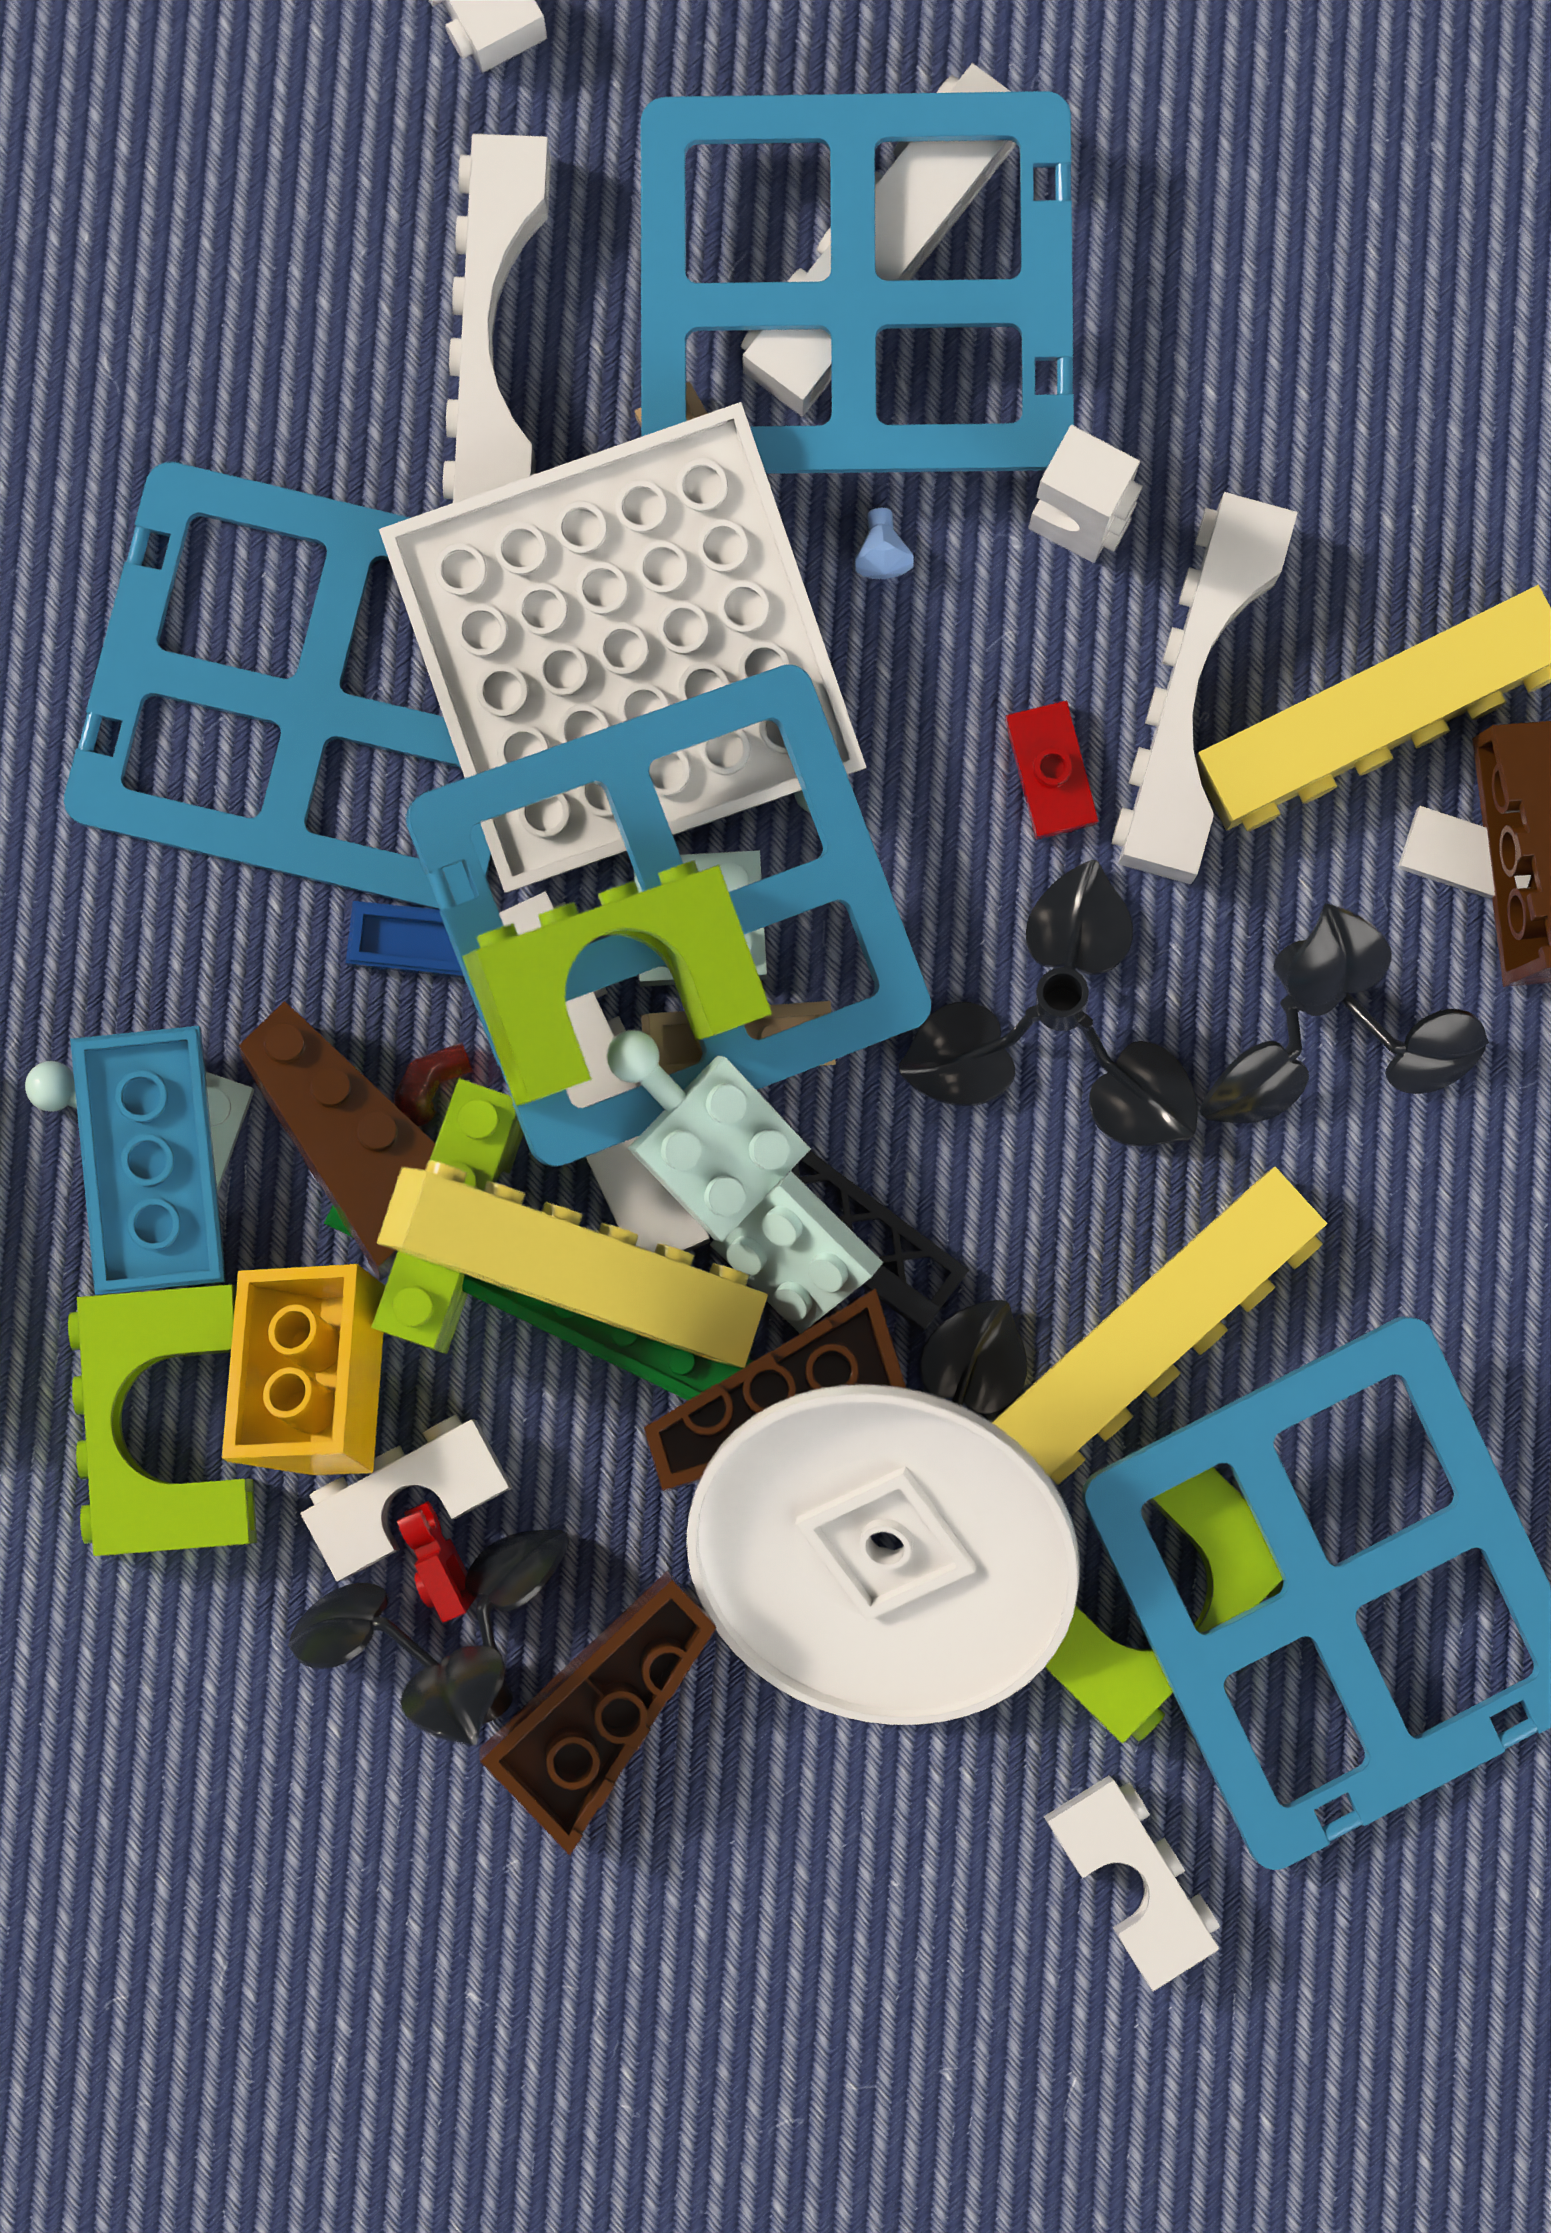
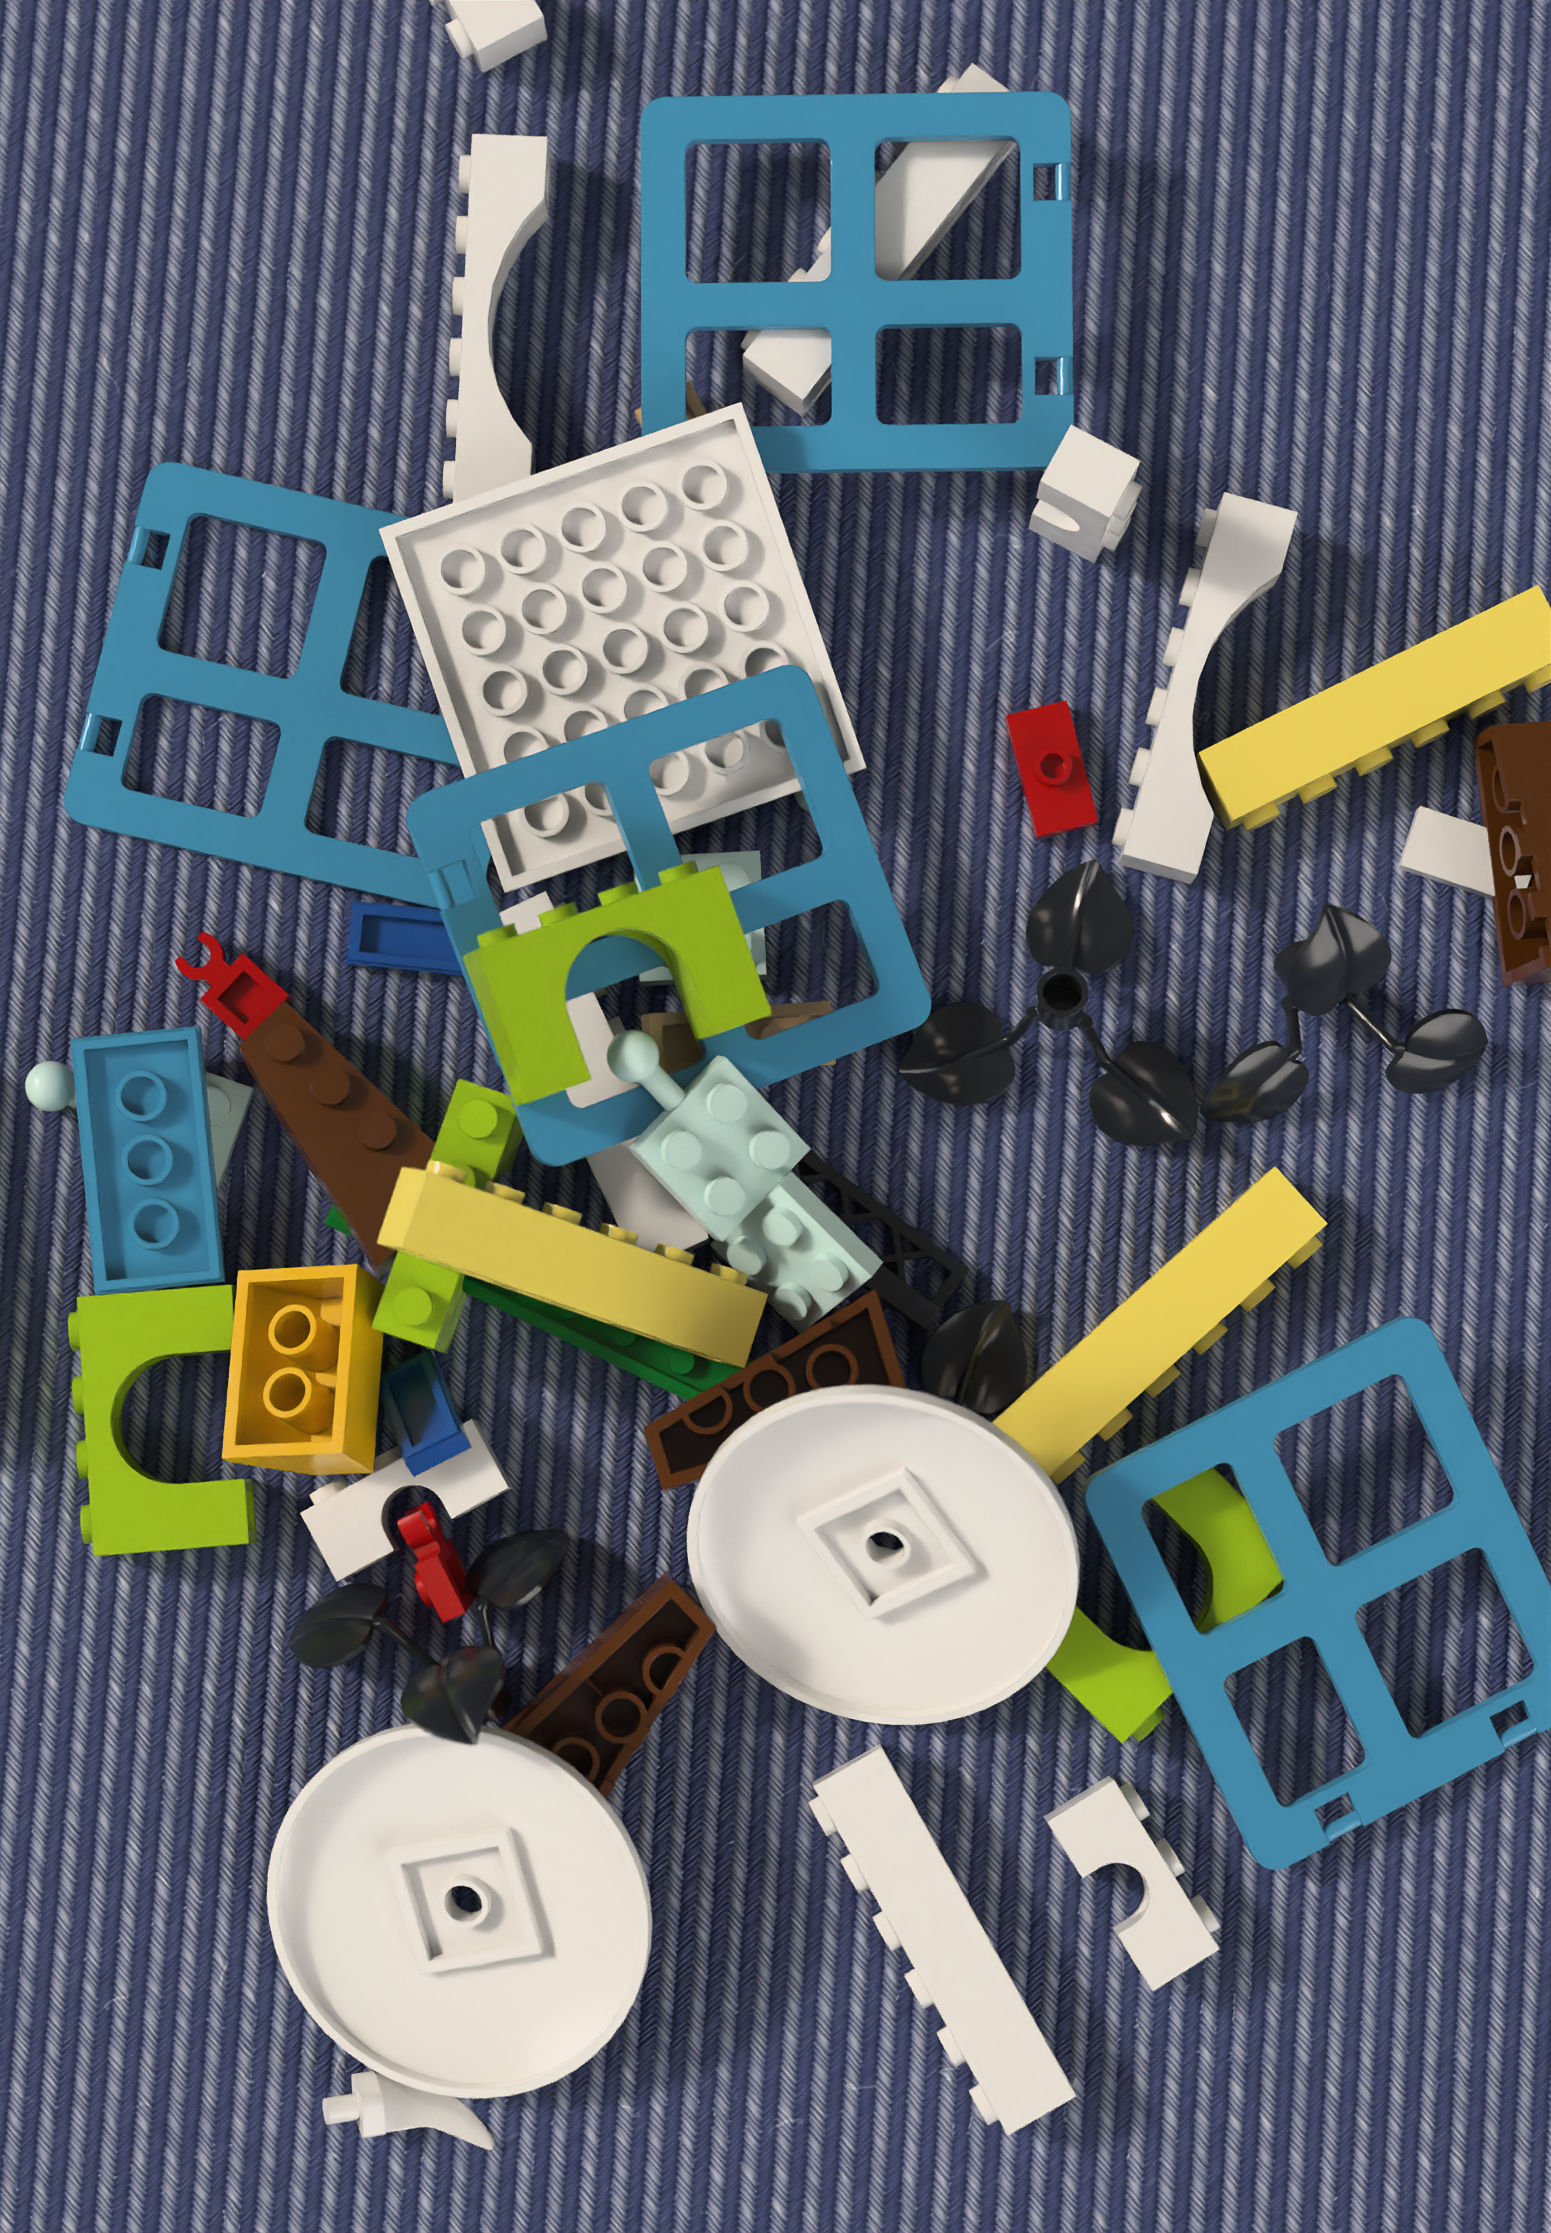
clear red arm [394,1042,473,1126] -> none
light blue rock [855,508,913,579] -> none
none -> red plate [175,932,293,1040]
none -> white dish [267,1724,652,2098]
none -> white bar [323,2070,495,2150]
none -> tile [379,1349,472,1477]
none -> white brick [808,1744,1076,2135]

